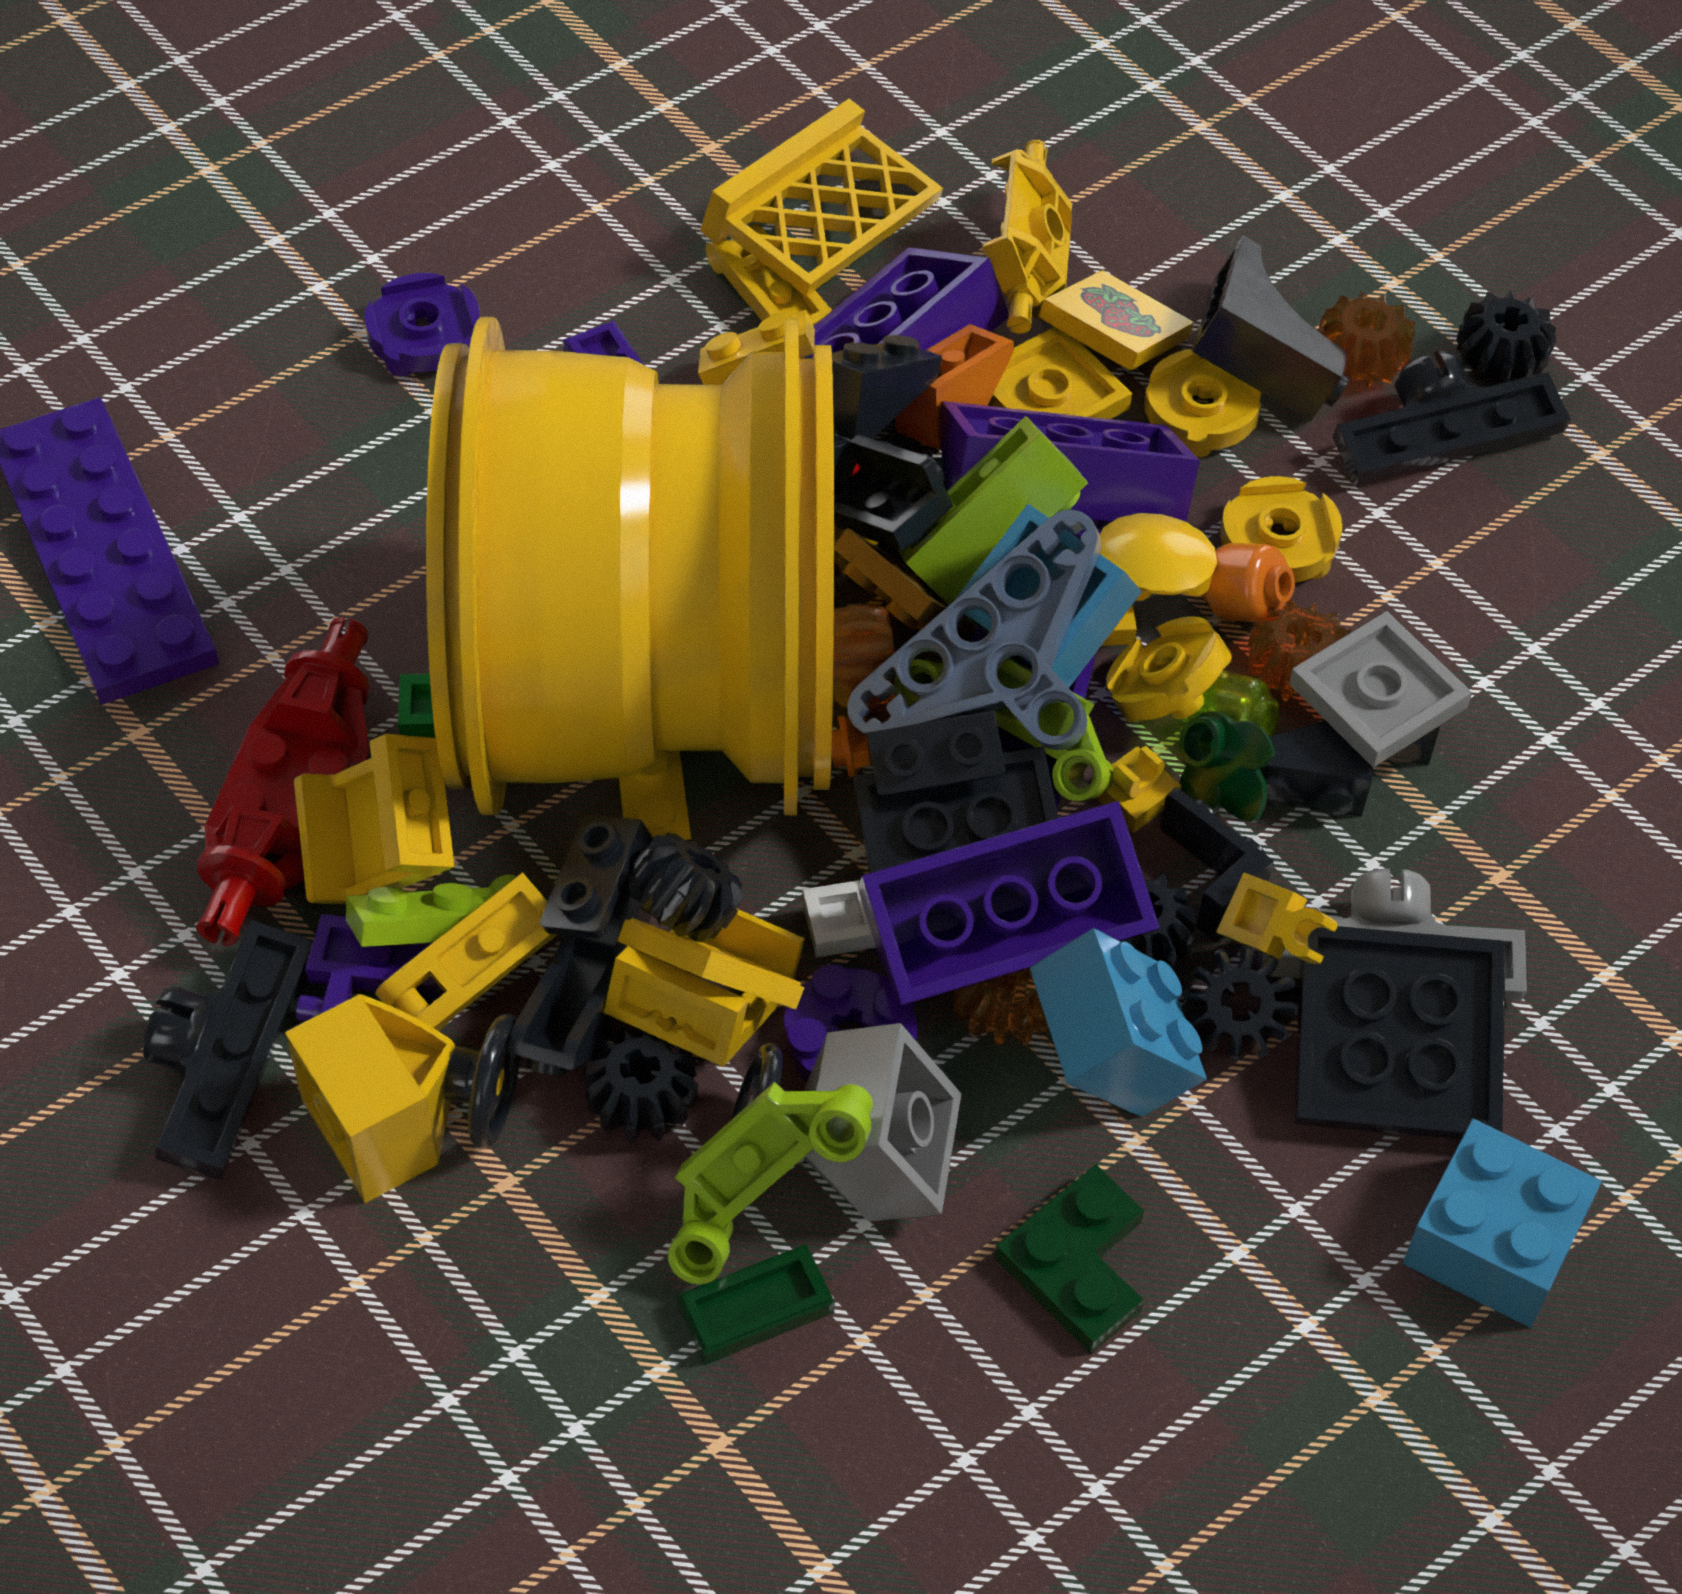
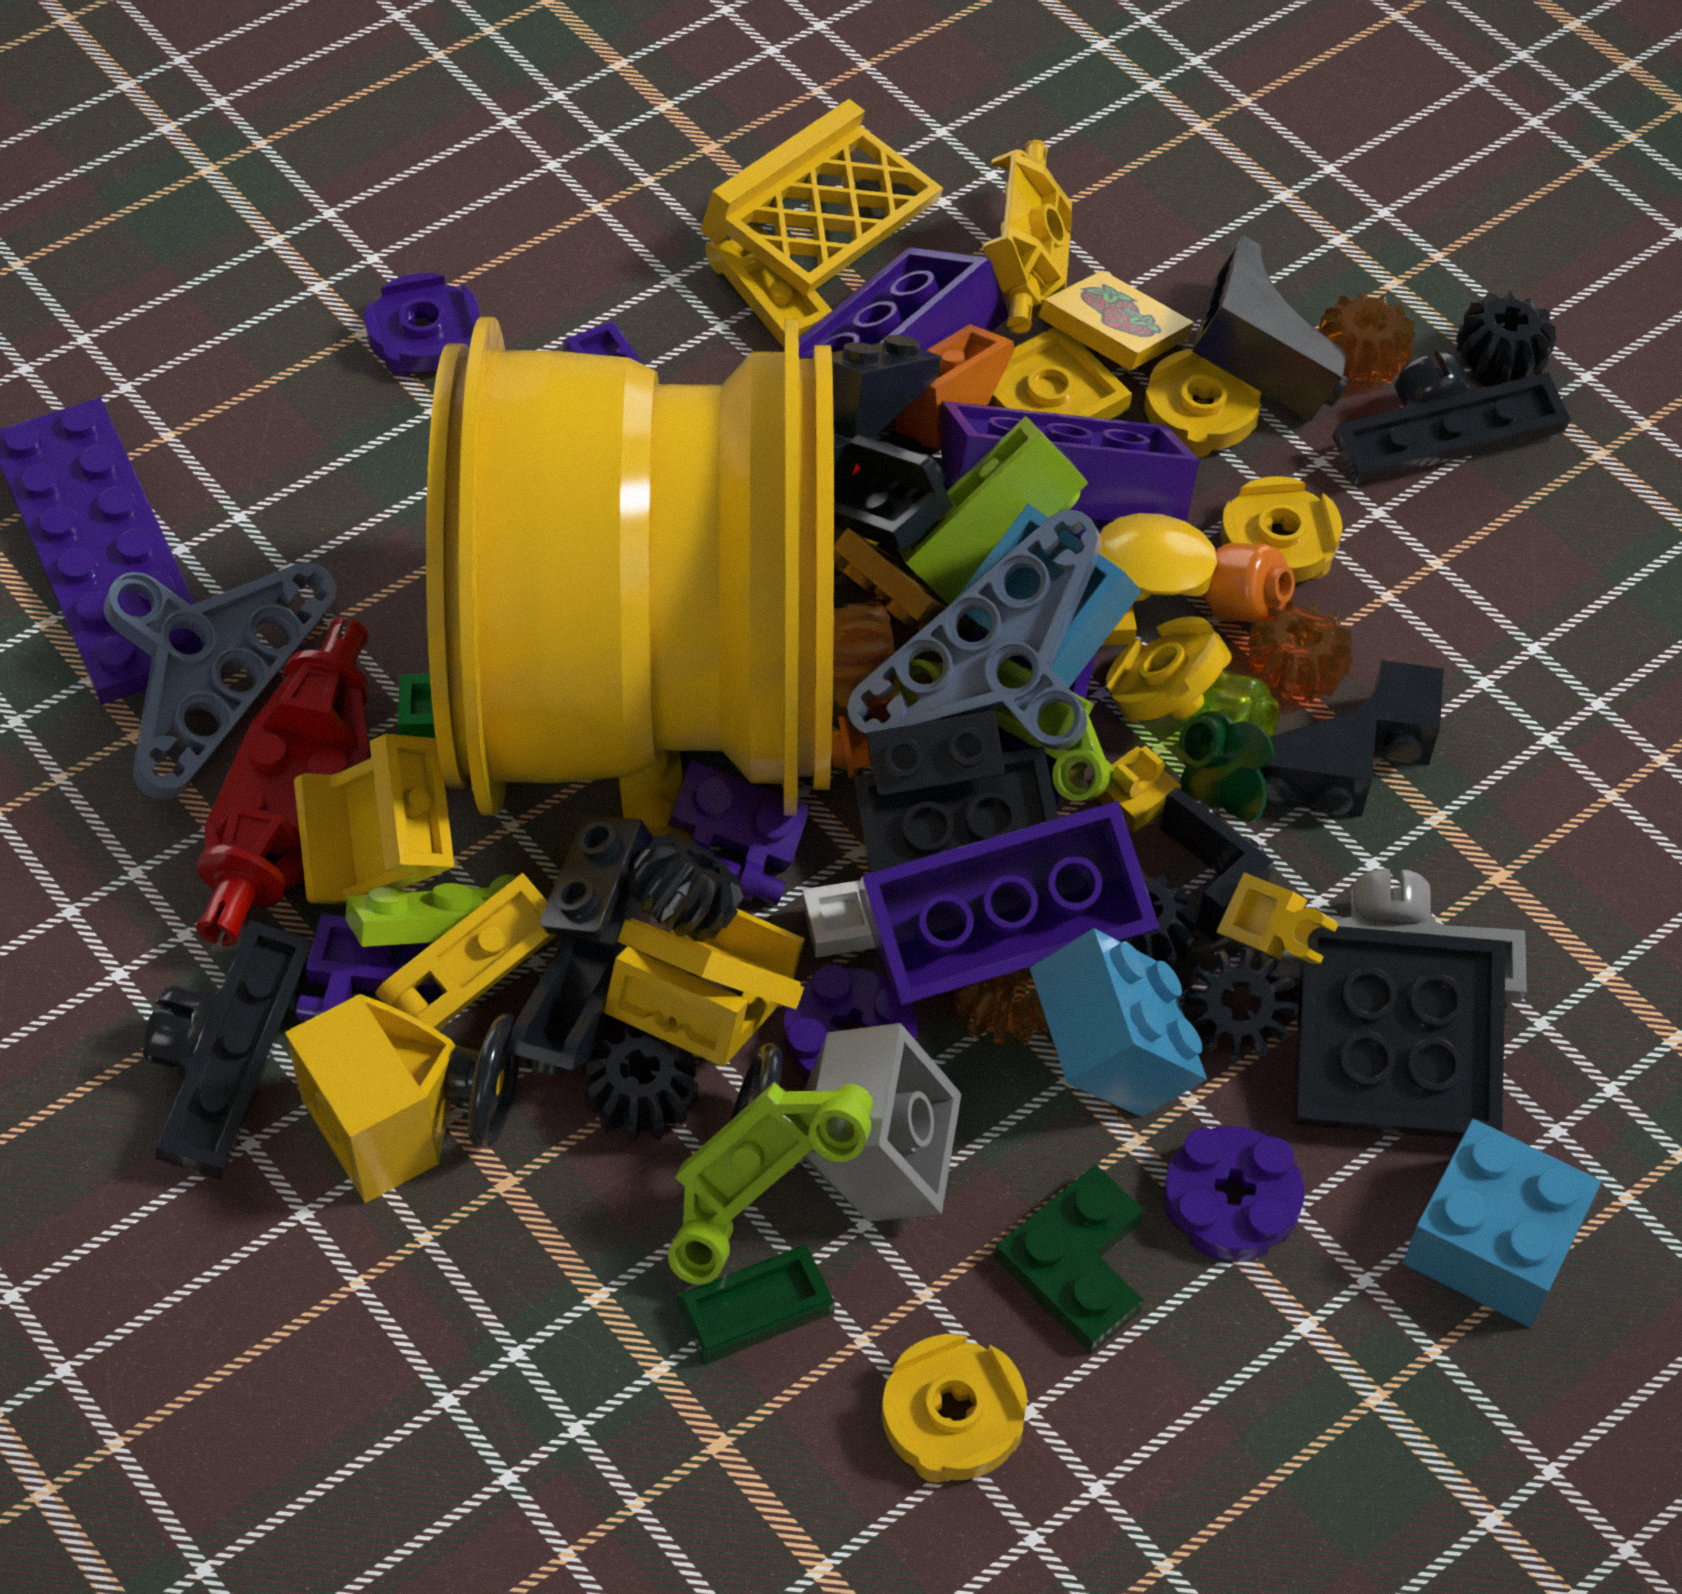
yellow plate [698,309,815,385] -> none
light grey plate [1289,611,1472,768] -> none
none -> sand blue beam [104,562,337,800]
none -> dark purple plate [666,760,810,906]
none -> yellow plate [882,1334,1027,1483]
none -> dark purple plate [1163,1126,1304,1262]

